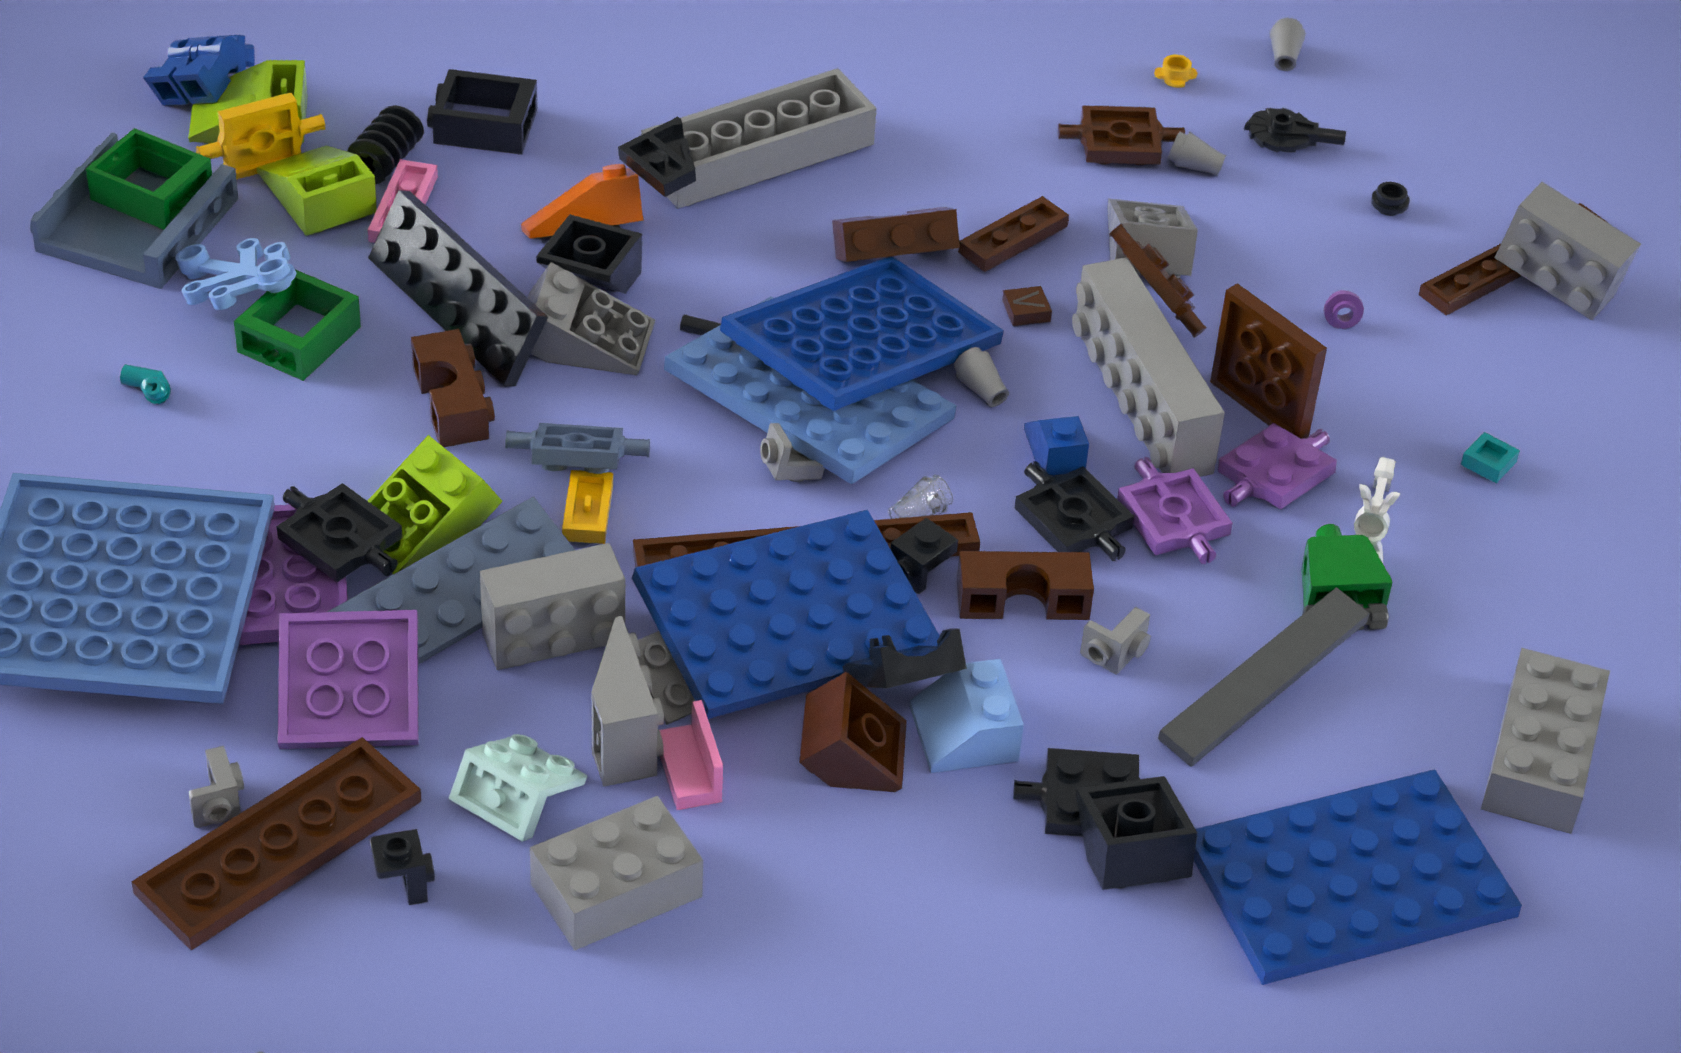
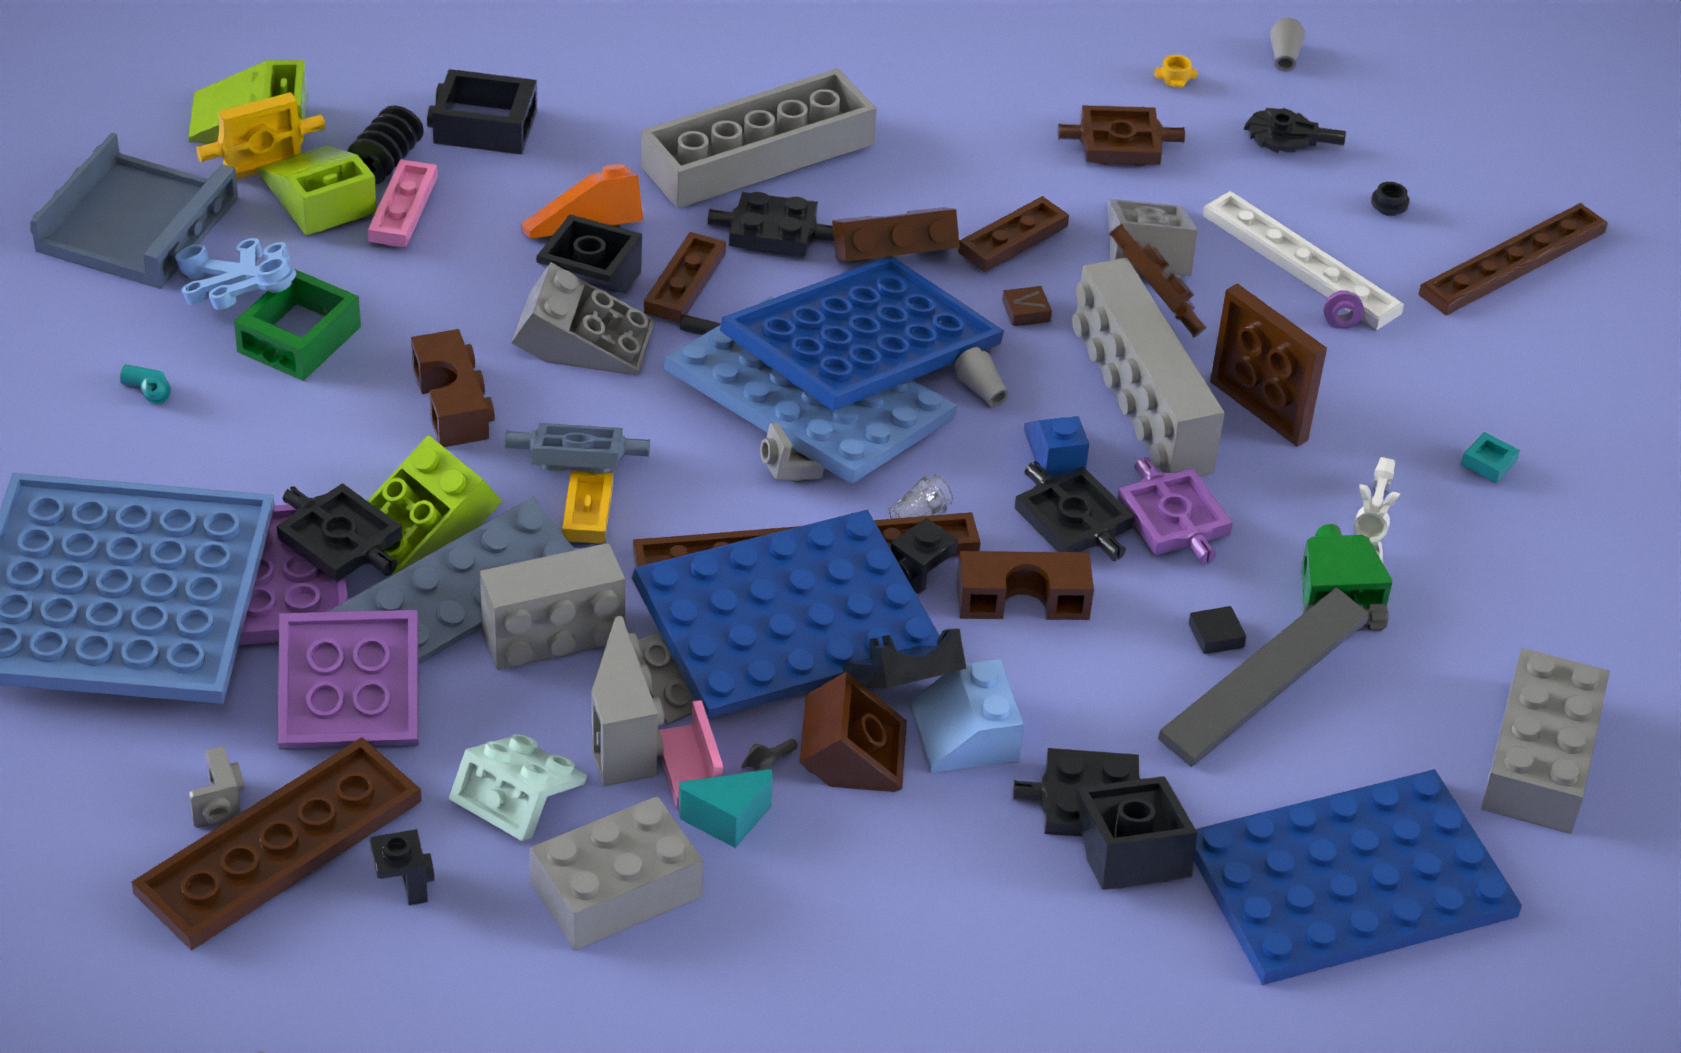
green window [86,128,212,230] -> none
blue hips [143,35,255,106] -> none
black plate [368,190,548,386] -> none
black wing [618,117,696,197] -> none
light grey bracket [1080,607,1151,675] -> none
light grey cone [1168,131,1226,176] -> none
medium lavender plate [1218,423,1337,509] -> none
light grey brick [1495,182,1641,320] -> none
none -> reddish brown plate [644,232,726,323]
none -> teal slope [678,769,773,848]
none -> black plate [707,192,834,256]
none -> dark grey hand [741,739,798,771]
none -> black tile [1189,606,1247,654]
none -> white tile [1203,191,1404,331]

